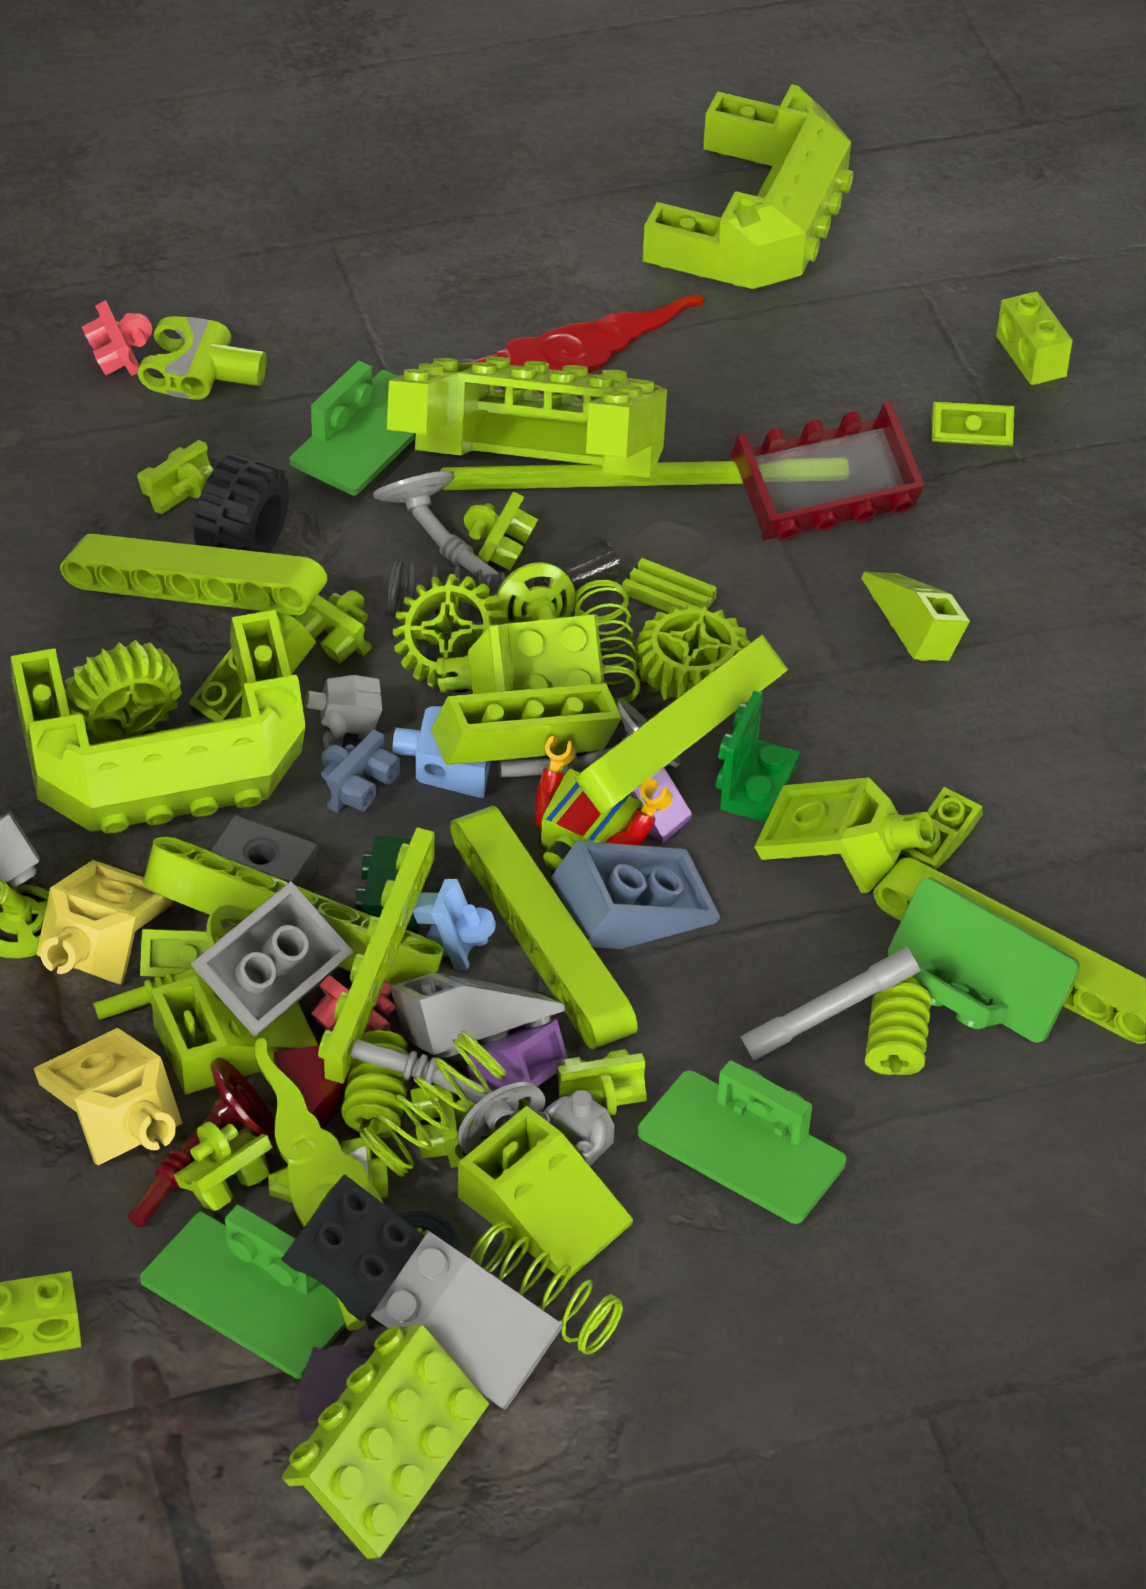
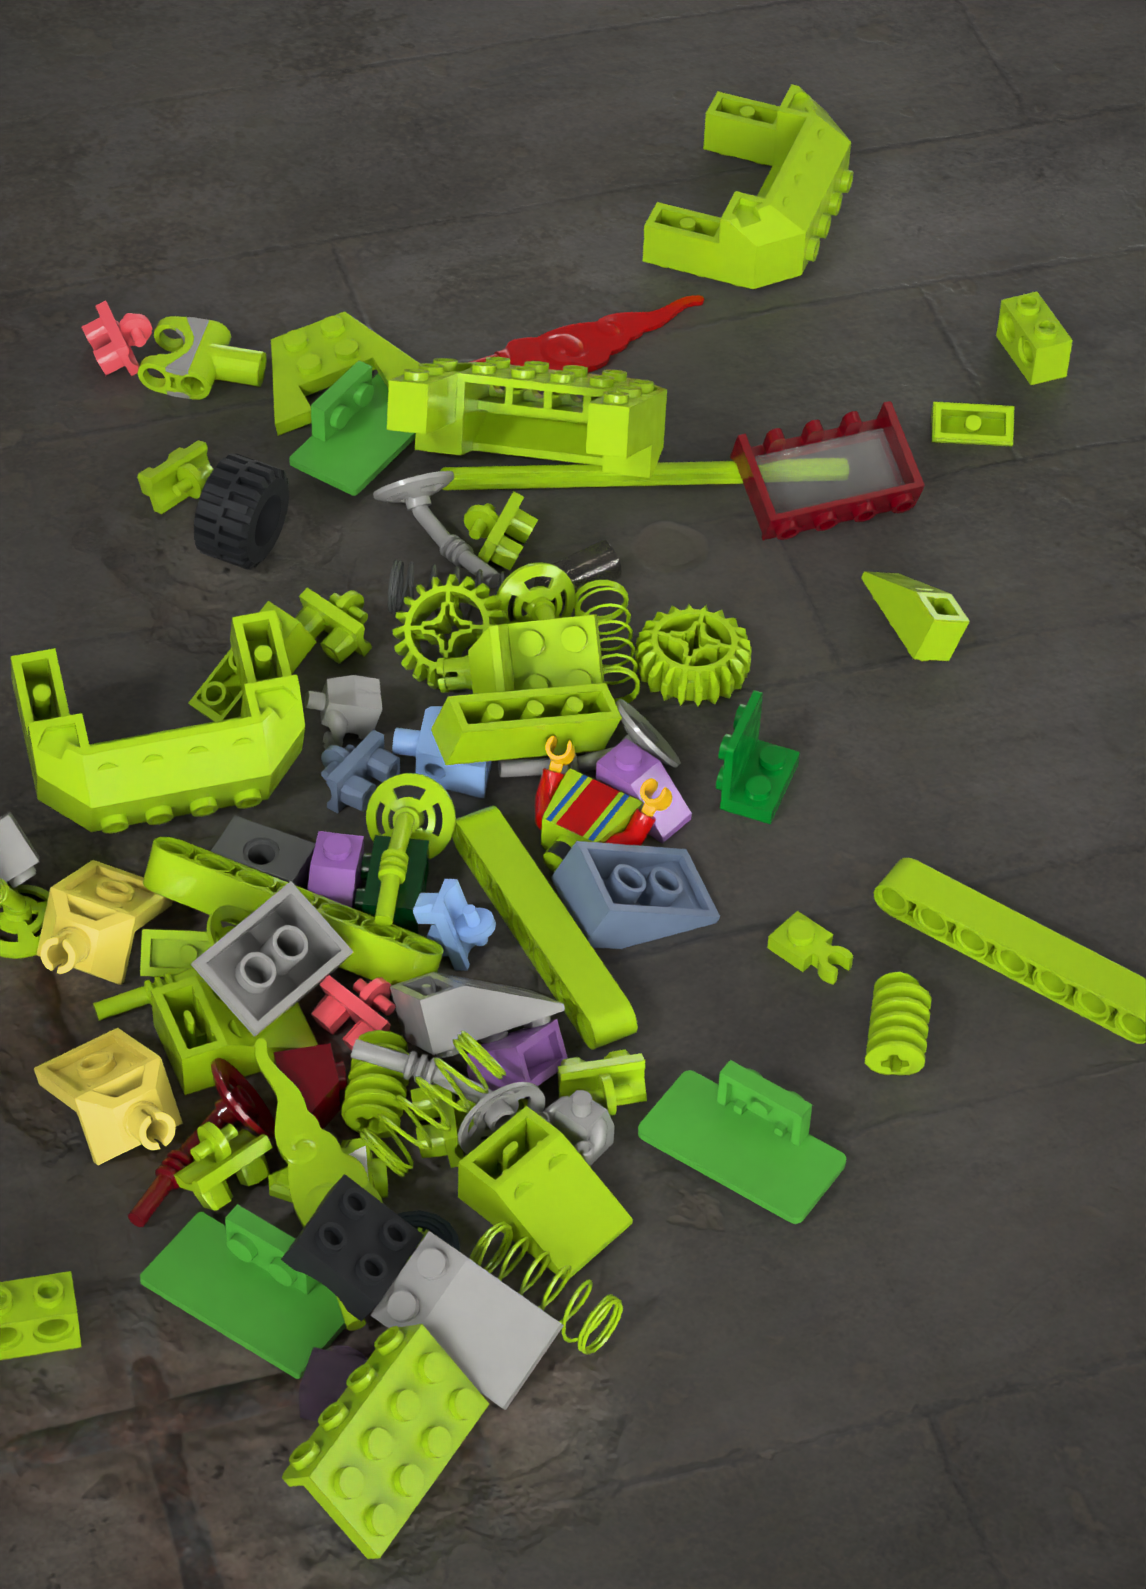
lime beam [60,534,327,615] -> none
lime gear [65,640,182,744] -> none
lime plate [318,827,434,1084] -> none
lime beam [574,634,789,814] -> none
lime tile [622,558,717,612] -> none
light grey piece [740,947,920,1061] -> none
lime plate [754,777,934,893] -> none
bright green bracket [888,878,1080,1043] -> none
lime slope [900,787,983,870] -> none
none -> lime wing [271,311,420,436]
none -> medium lavender slope [308,831,364,909]
none -> lime dish [366,773,456,926]
none -> lime plate [767,911,853,985]

